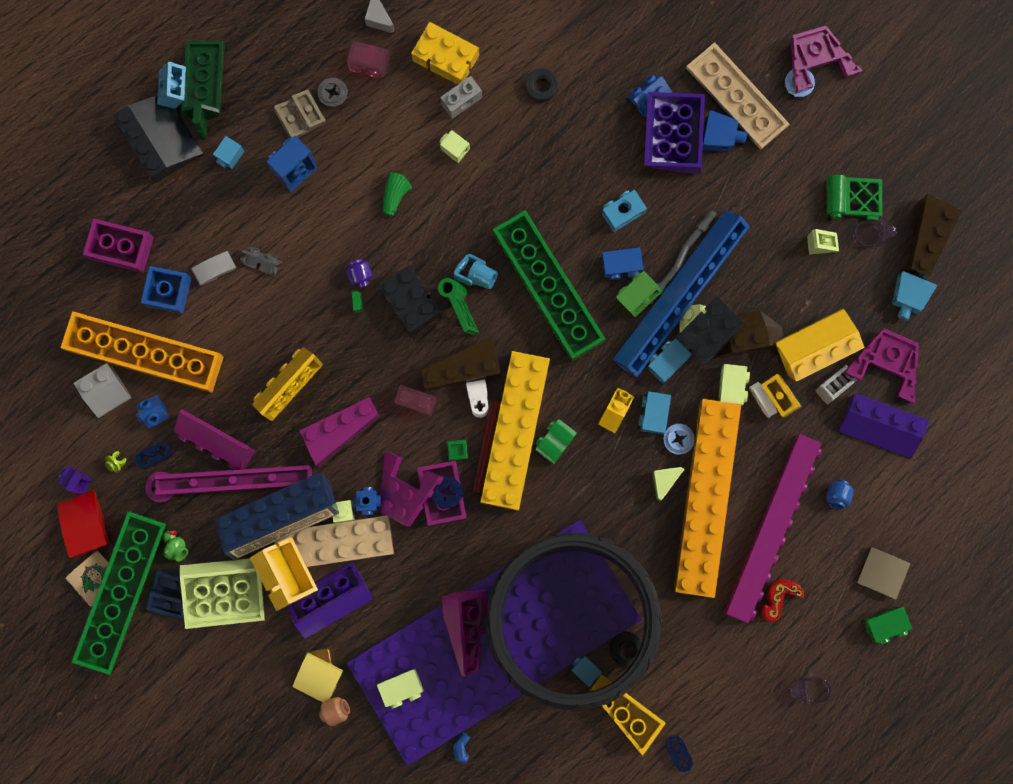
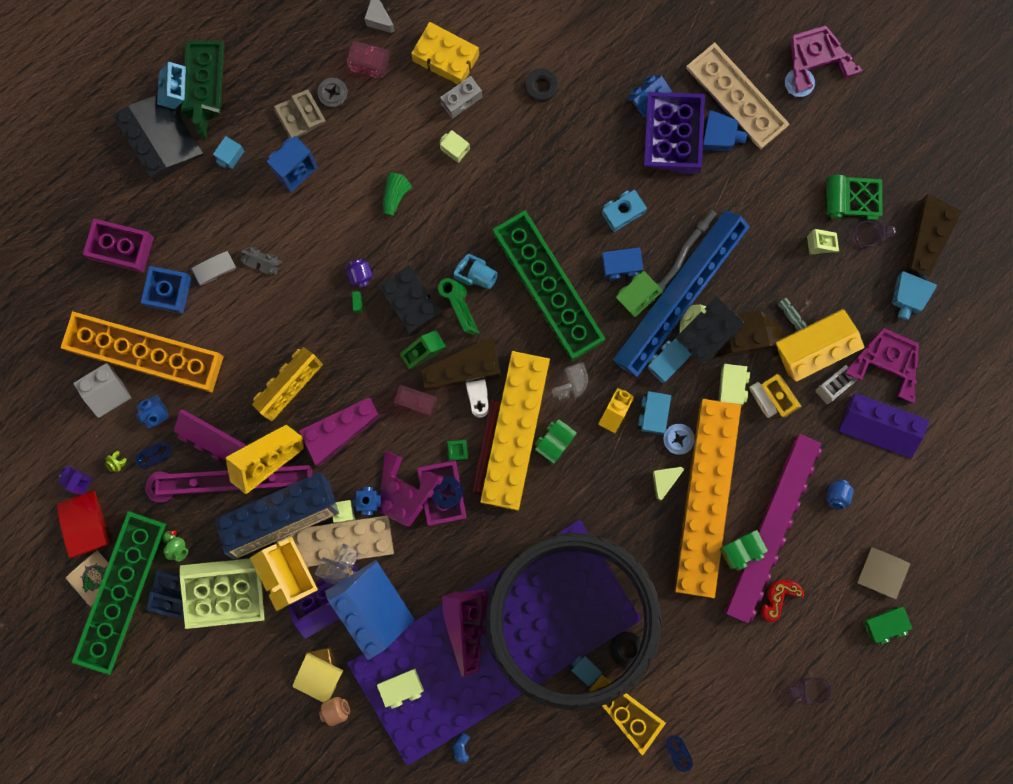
none -> yellow wedge [225,425,304,494]
none -> clear brick [314,544,359,585]
none -> blue slope [325,560,415,660]
none -> green slope [400,331,446,370]
none -> clear brick [551,362,588,400]
none -> green brick [720,530,768,571]
none -> sand green axle [778,298,807,331]

